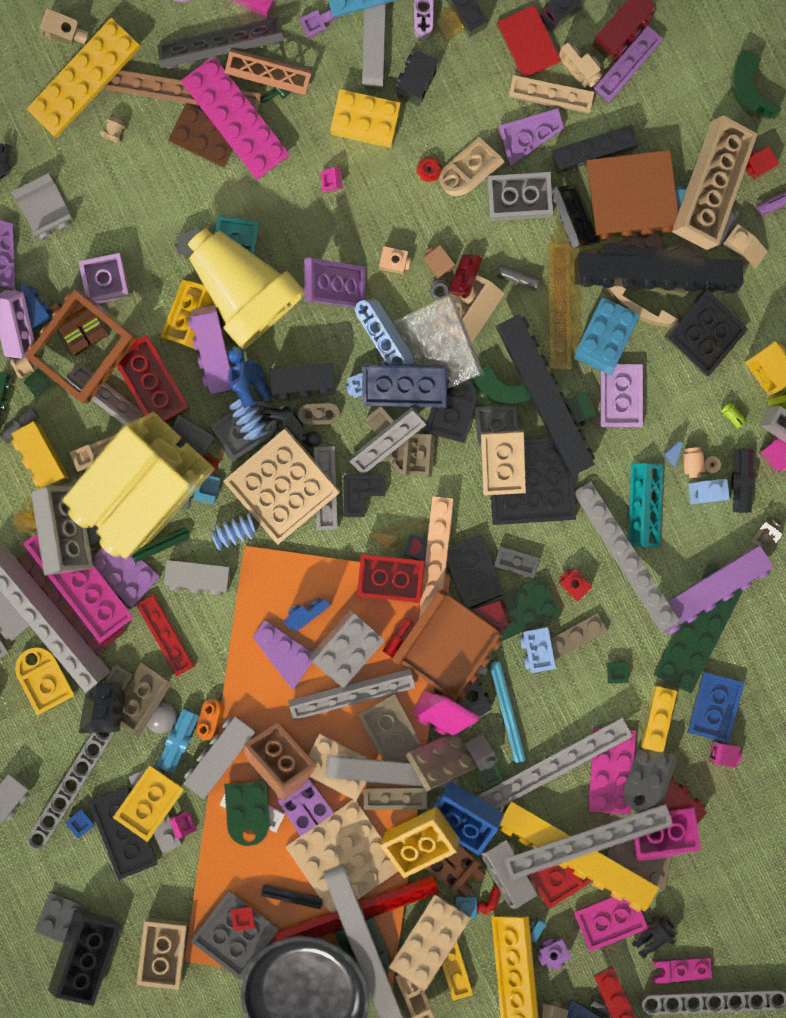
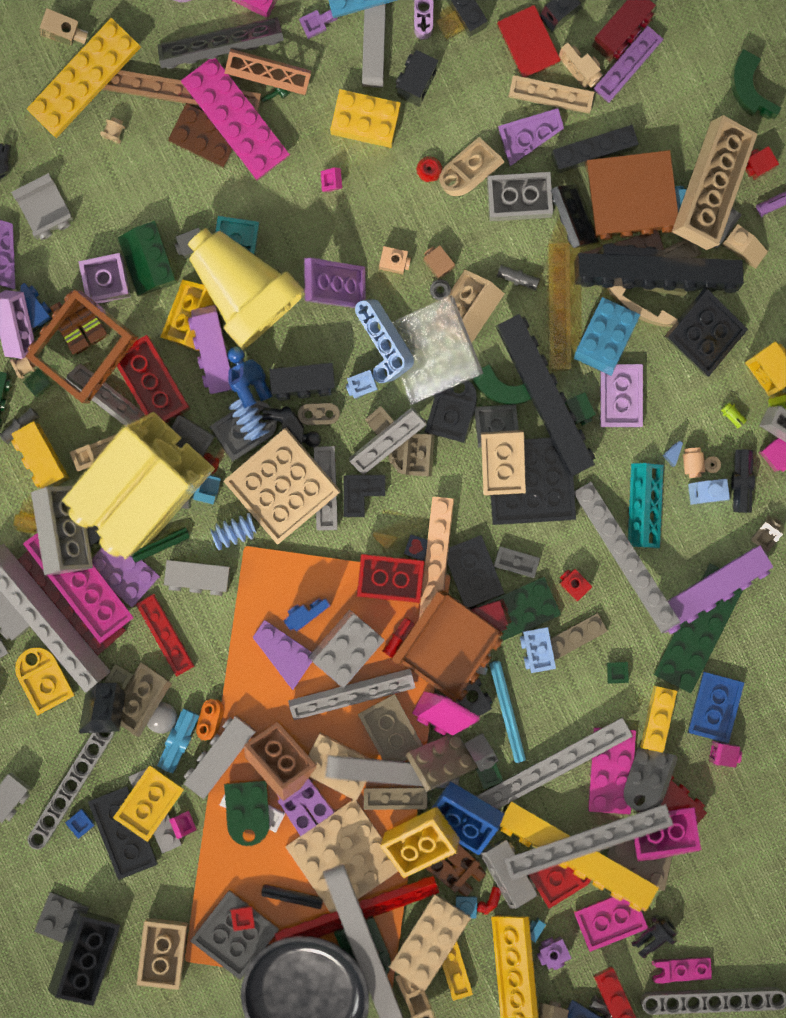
dark blue tile [362,363,447,408] -> none
dark red plate [449,254,482,296] -> none
none -> dark green slope [118,221,177,296]

